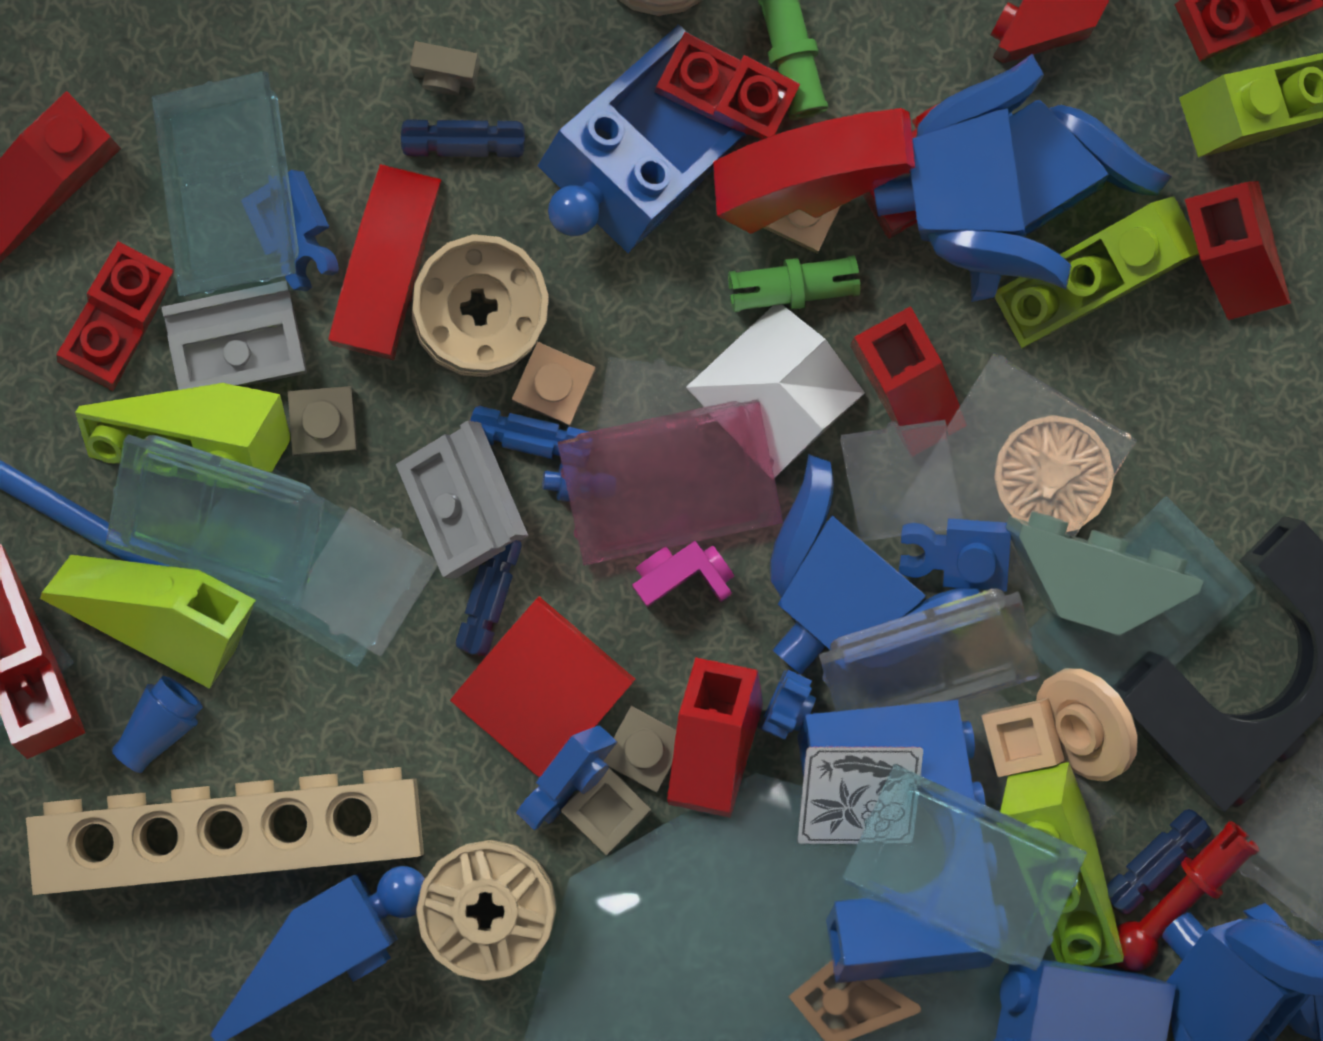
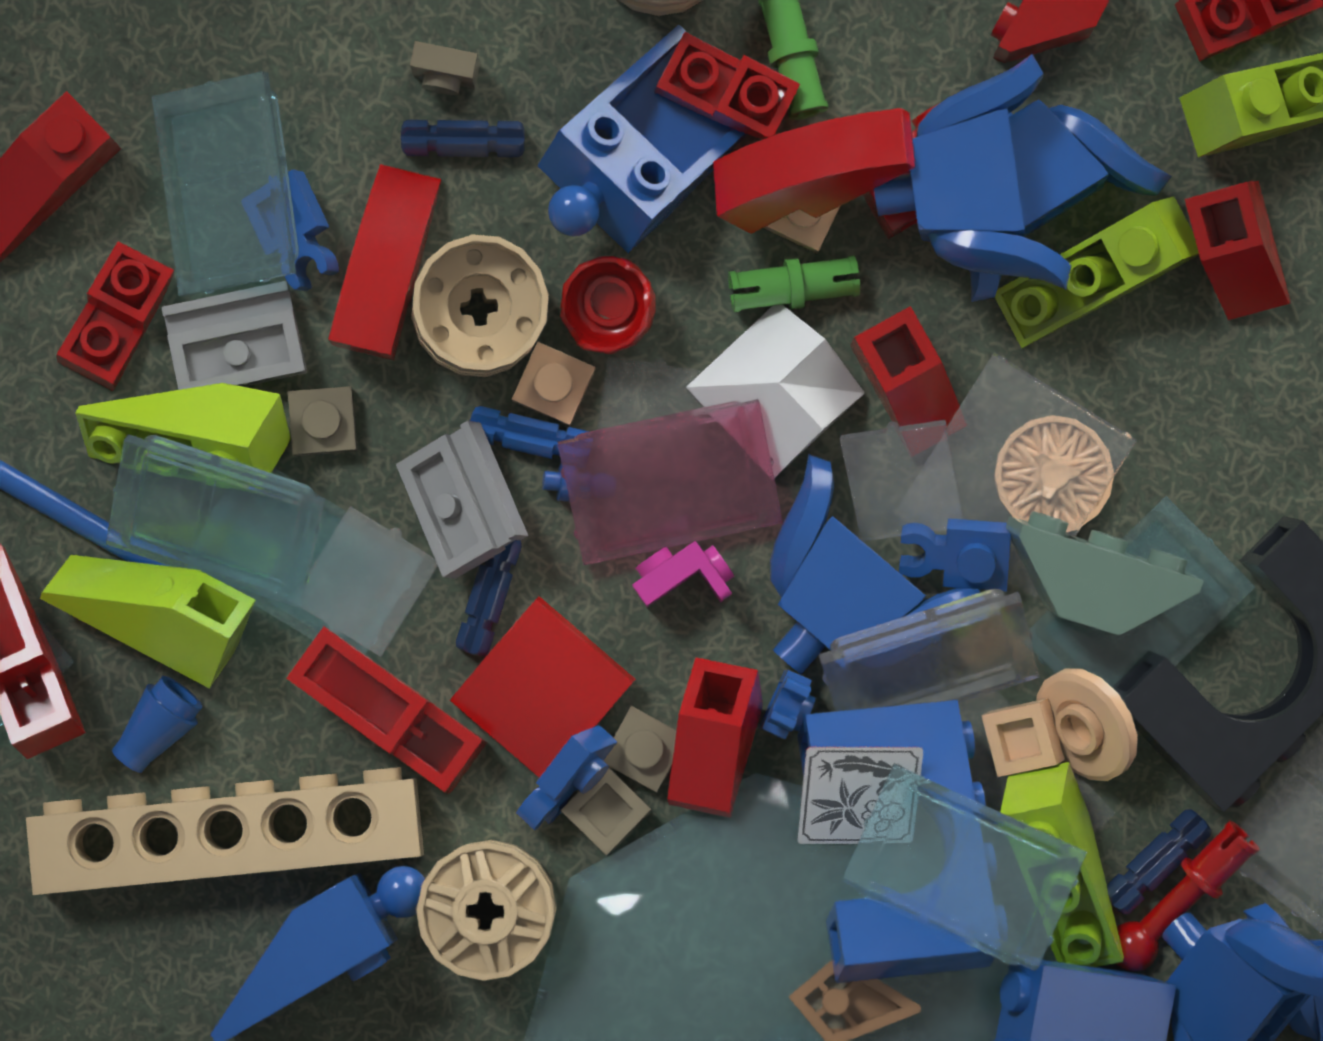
none -> red slope [286,626,488,794]
none -> red hair [560,256,656,354]

